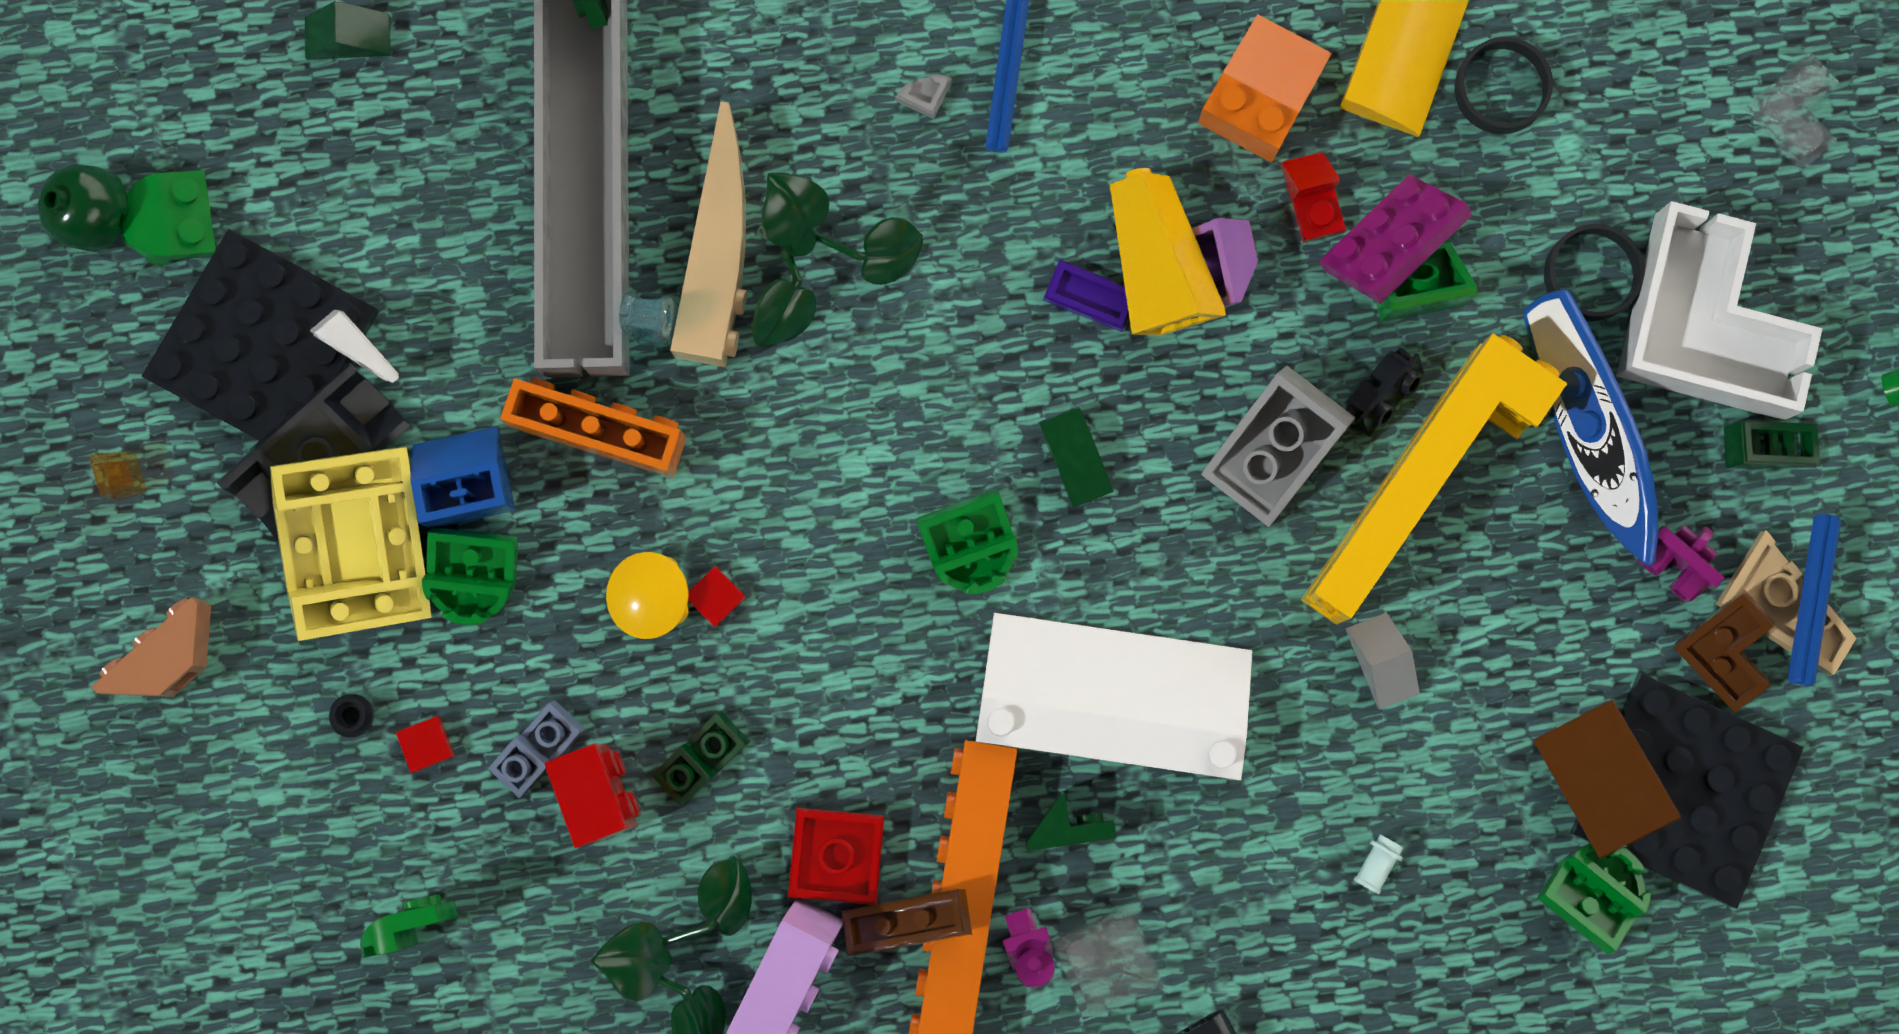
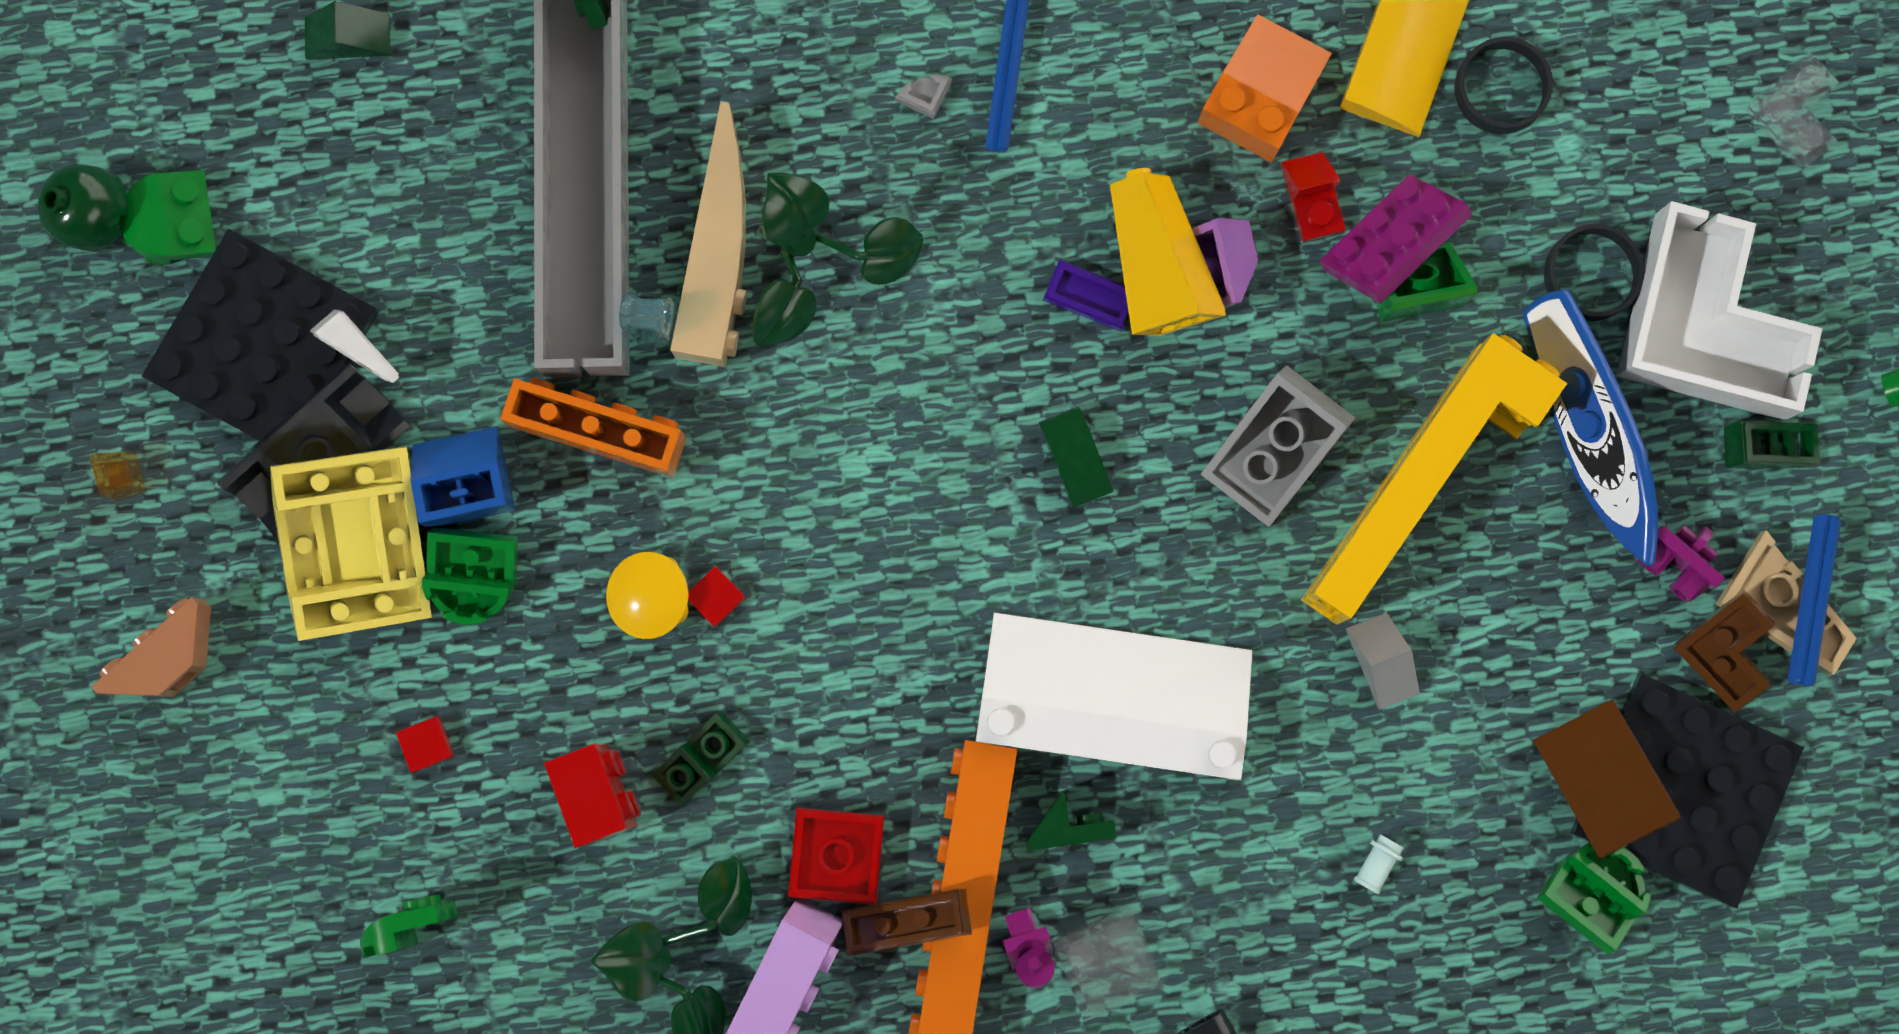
black plate [329,694,374,738] -> none
sand blue slope [488,700,586,798] -> none
green slope [915,489,1018,594] -> none
black hinge [1345,347,1424,436] -> none

